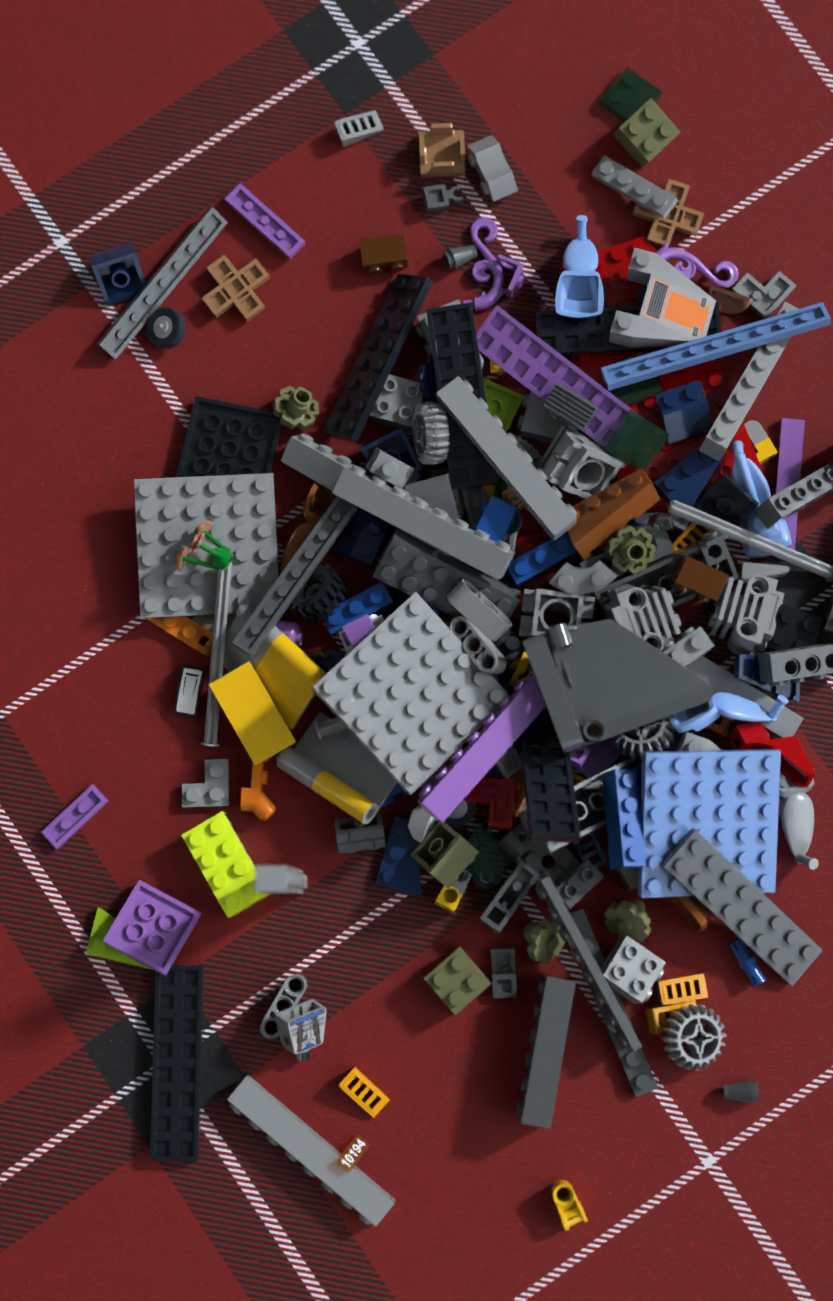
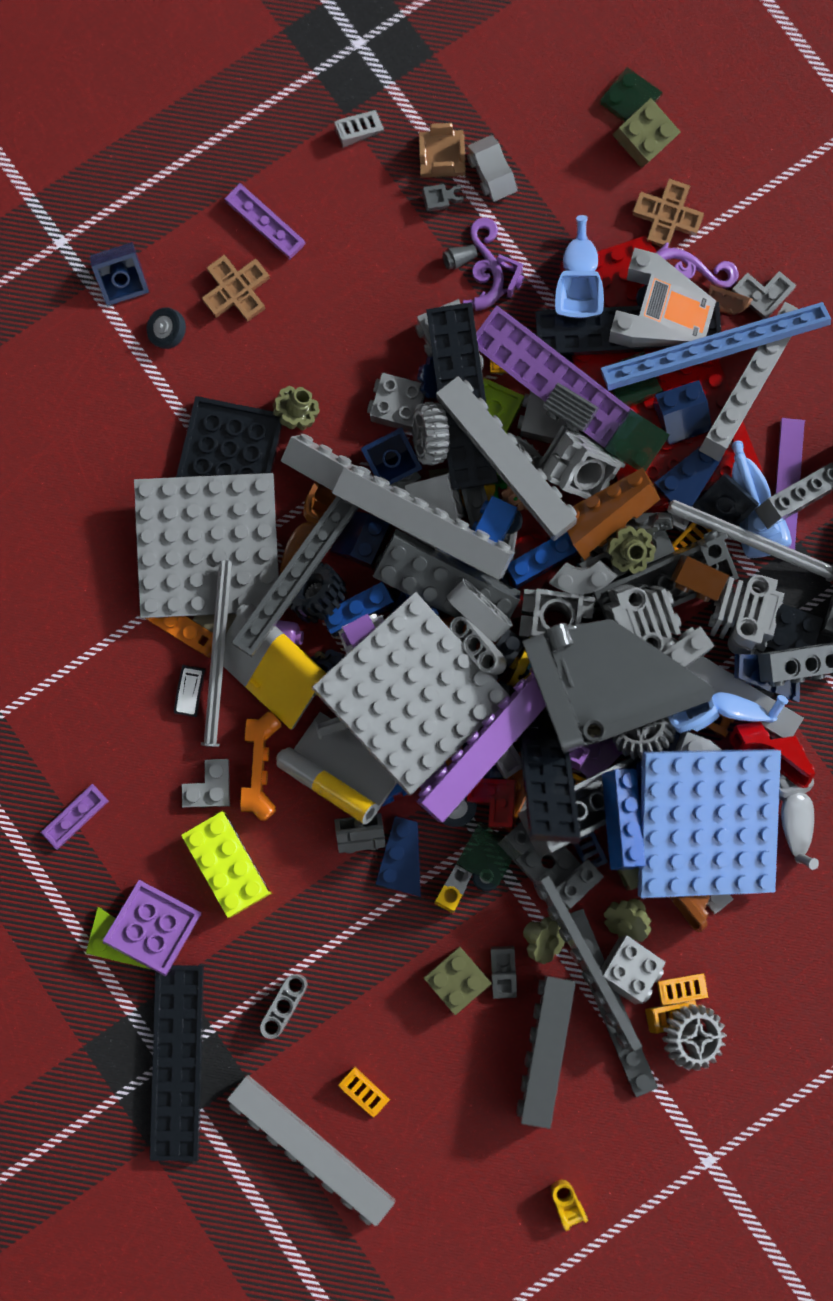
dark grey plate [97,207,228,359] -> none
plant [174,520,234,572] -> none
yellow tile [209,661,297,766] -> none
light grey brick [256,865,308,894] -> none
light grey torso [275,999,326,1061] -> none
black plate [322,274,433,443] -> none
clear orange sticker [336,1134,370,1173] -> none
reddish brown brick [359,234,408,275] -> none
light grey torso [365,447,415,489] -> none
white slope [408,806,435,843] -> none
olive brick [411,822,479,888] -> none
dark grey slope [478,860,541,935] -> none
light grey plate [591,155,678,219] -> none
plate [661,828,823,986] -> none
dark grey cone [724,1080,759,1104] -> none
blue pin [728,939,766,987] -> none
light grey slope [738,562,790,584] -> none
leg [744,420,778,465] -> none

